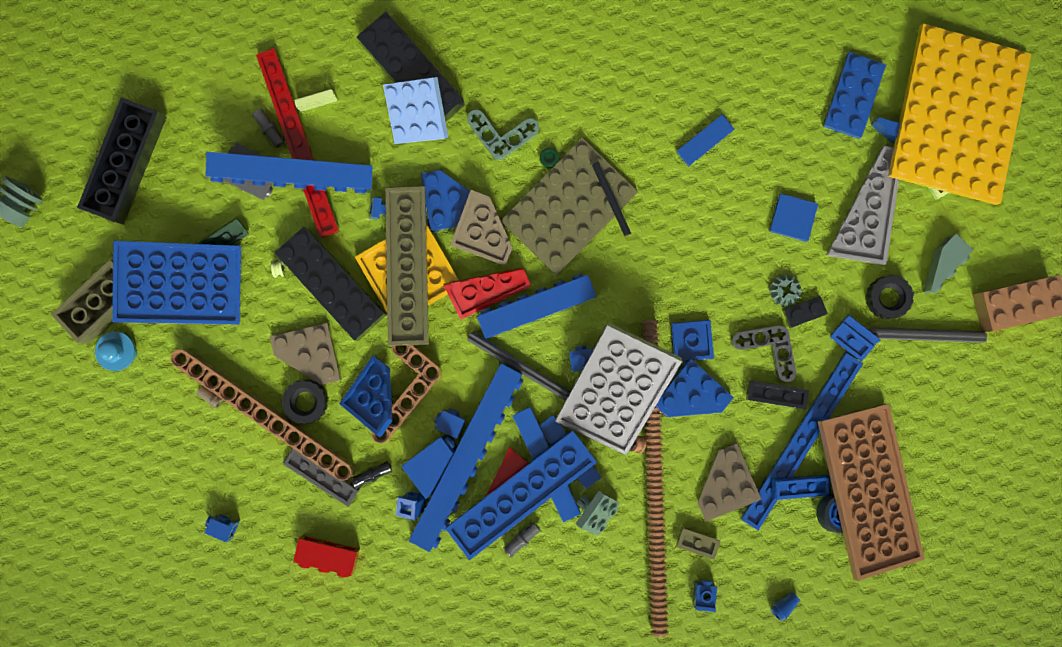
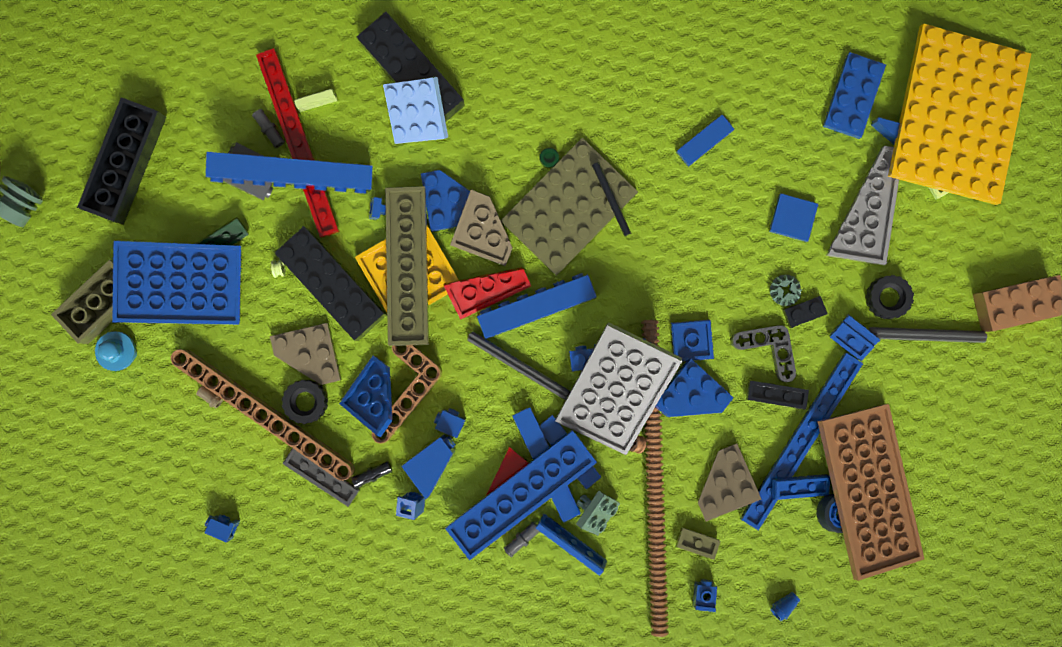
red brick [293,535,360,577] -> none
blue brick [409,363,524,552] -> none
sand green beam [467,110,539,160] -> none
sand green slope [923,234,973,294] -> none
none -> blue tile [536,514,607,576]

